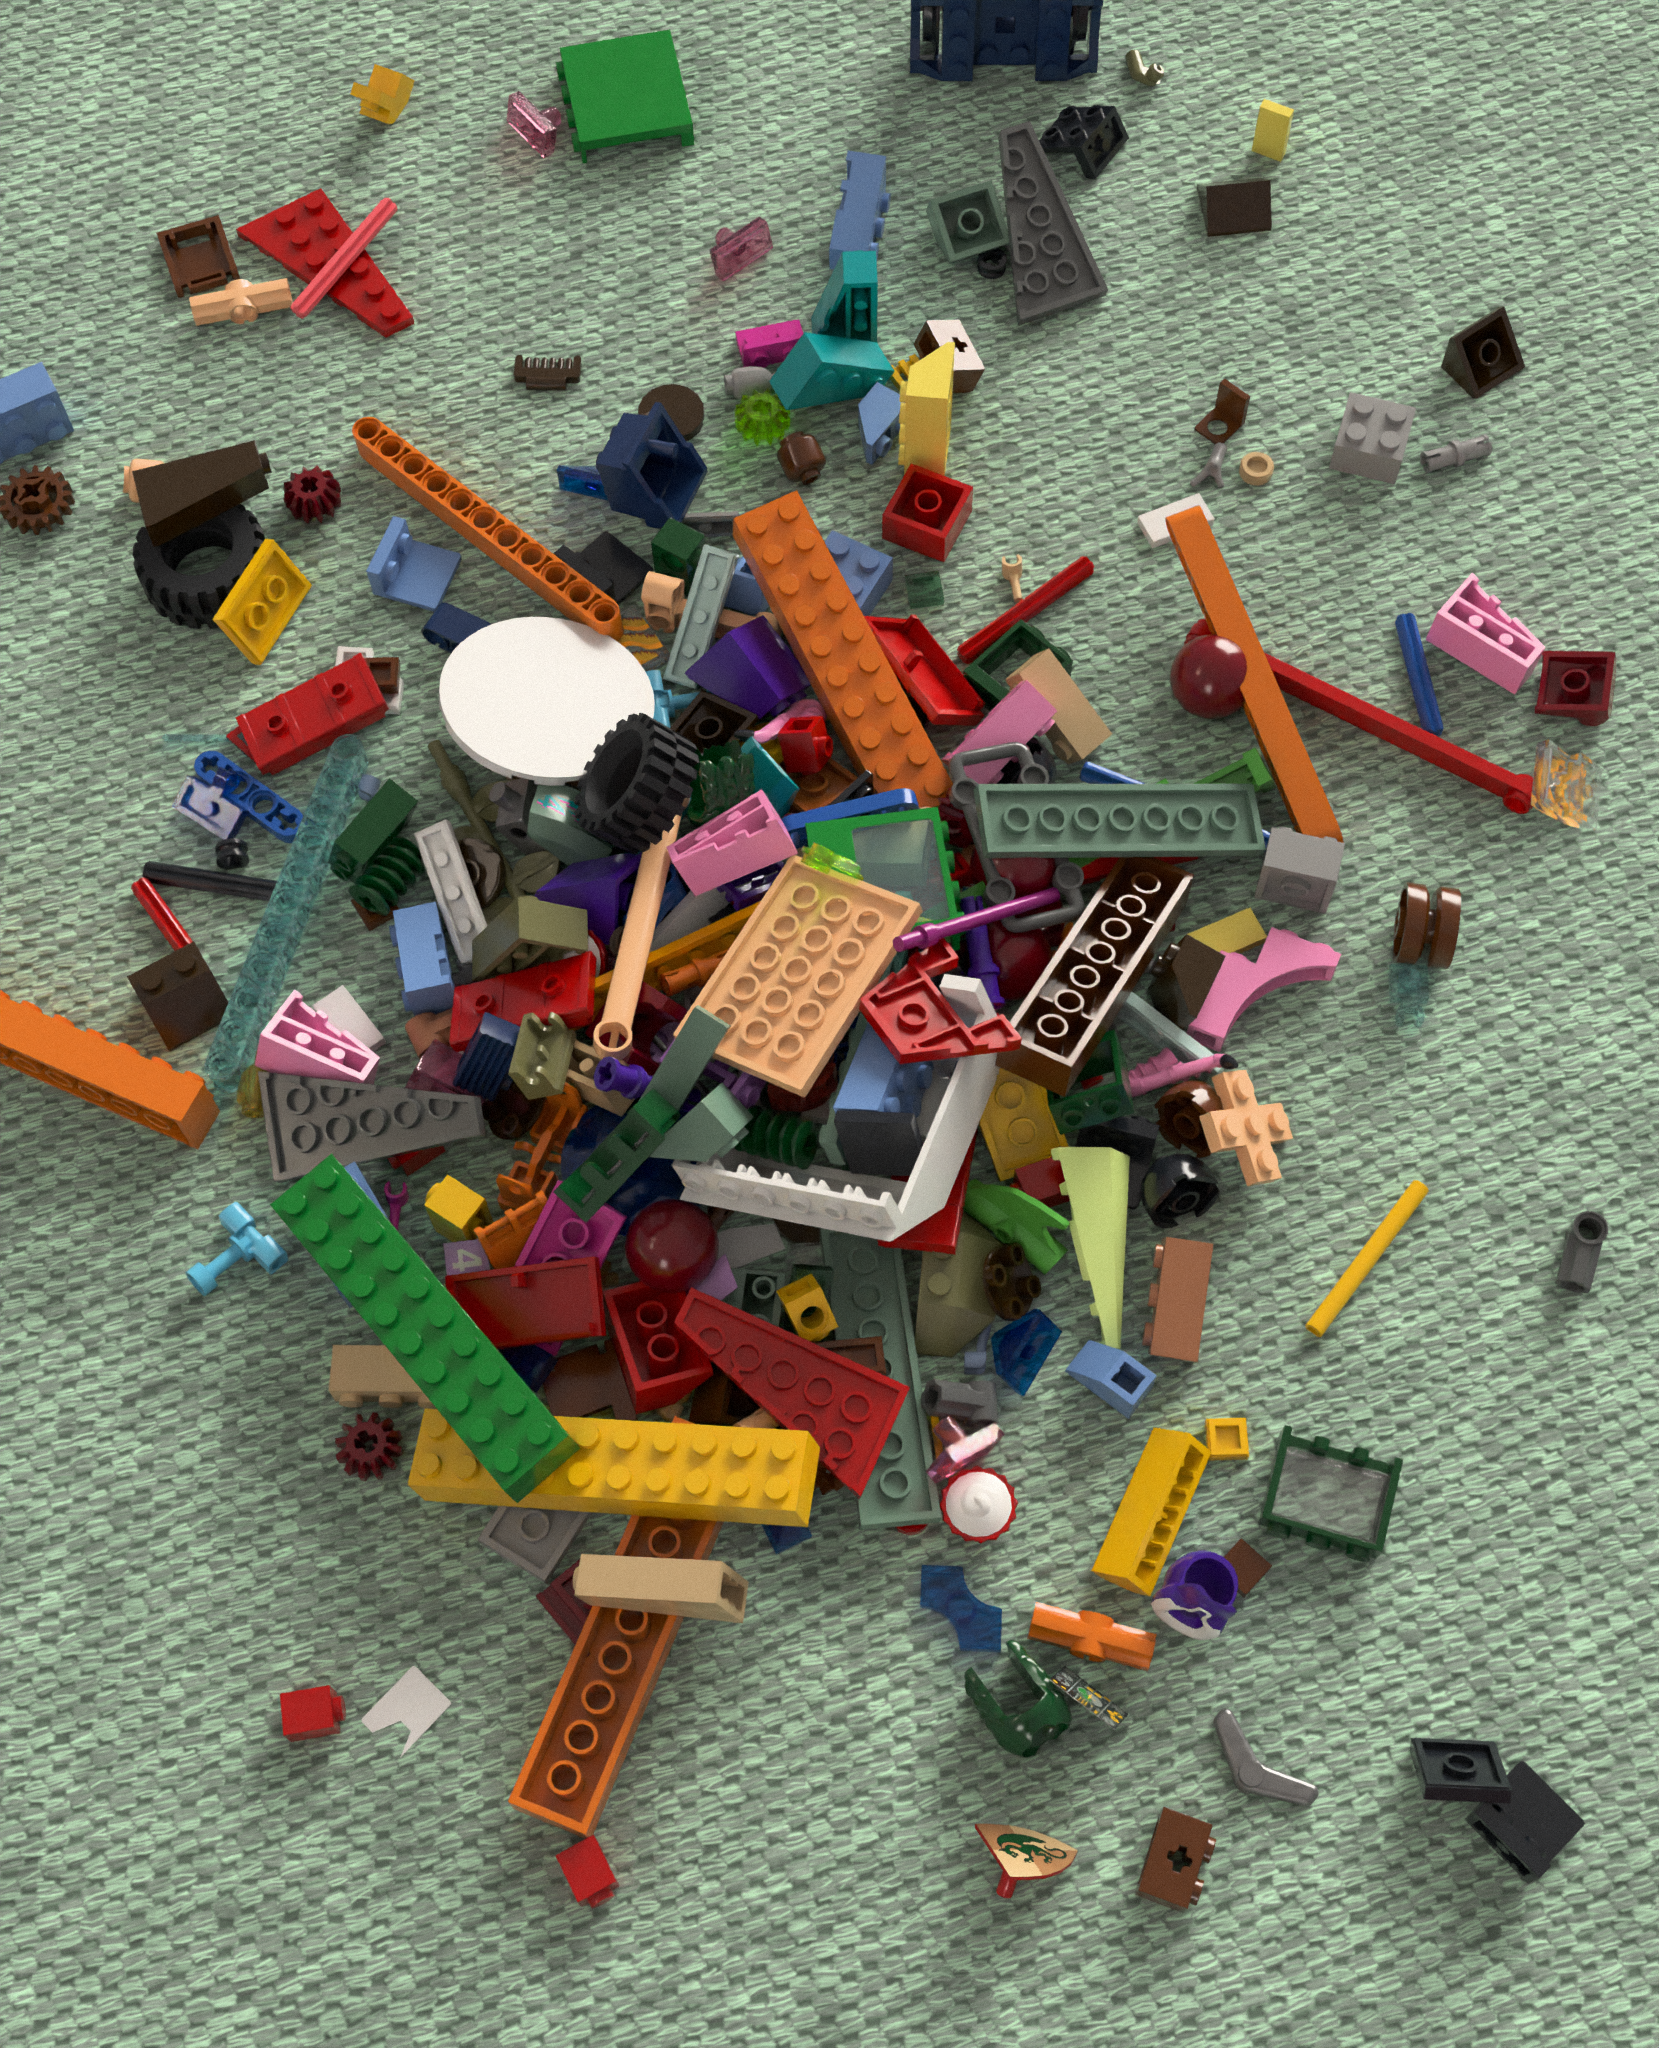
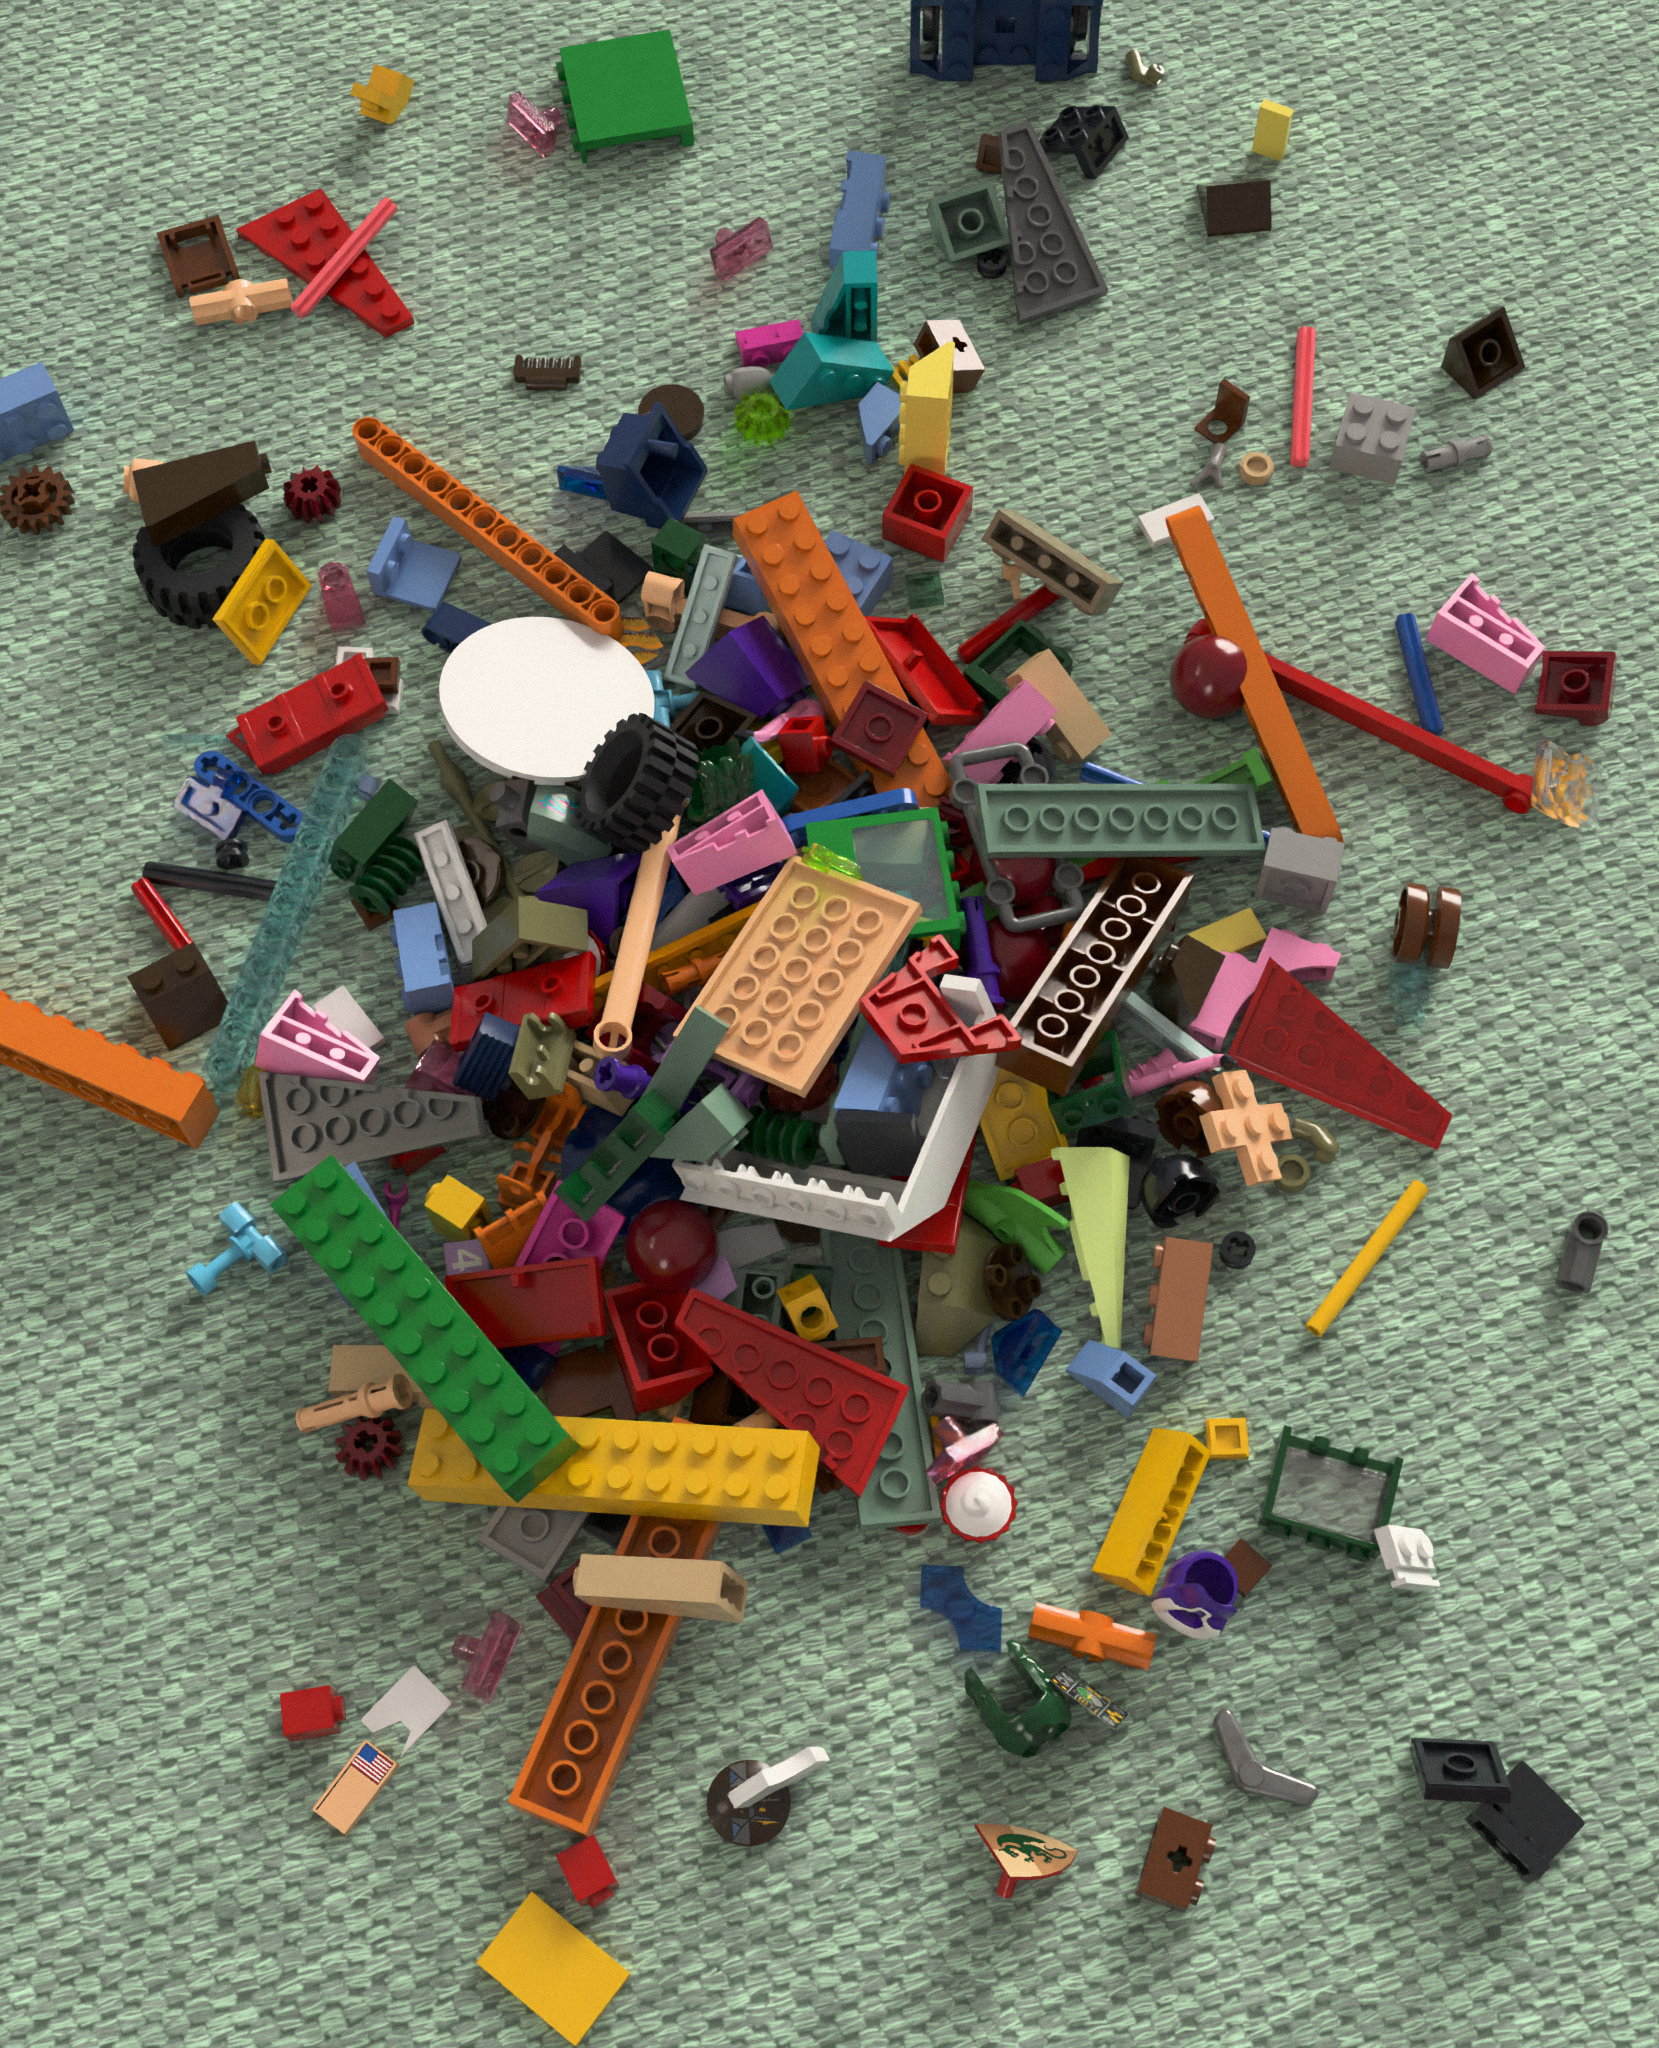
reddish brown head [777,431,826,485] -> none
magenta bar [893,887,1060,952] -> none
none -> light nougat pin [296,1373,413,1433]
none -> light nougat tile [312,1739,399,1836]
none -> clear pink piece [318,562,366,632]
none -> clear pink tile [452,1610,523,1704]
none -> yellow tile [476,1891,631,2047]
none -> black tile [582,1512,631,1550]
none -> dark brown dish [707,1760,791,1847]
none -> white tile [728,1747,830,1809]
none -> dark red plate [830,680,929,779]
none -> reddish brown tile [975,133,1002,174]
none -> dark tan brick [981,509,1124,616]
none -> black bush [1219,1231,1256,1270]
none -> red wing [1228,957,1453,1150]
none -> olive tile [1273,1154,1311,1193]
none -> coral axle [1290,326,1316,468]
none -> olive arm [1291,1117,1339,1164]
none -> white plate [1374,1525,1440,1591]

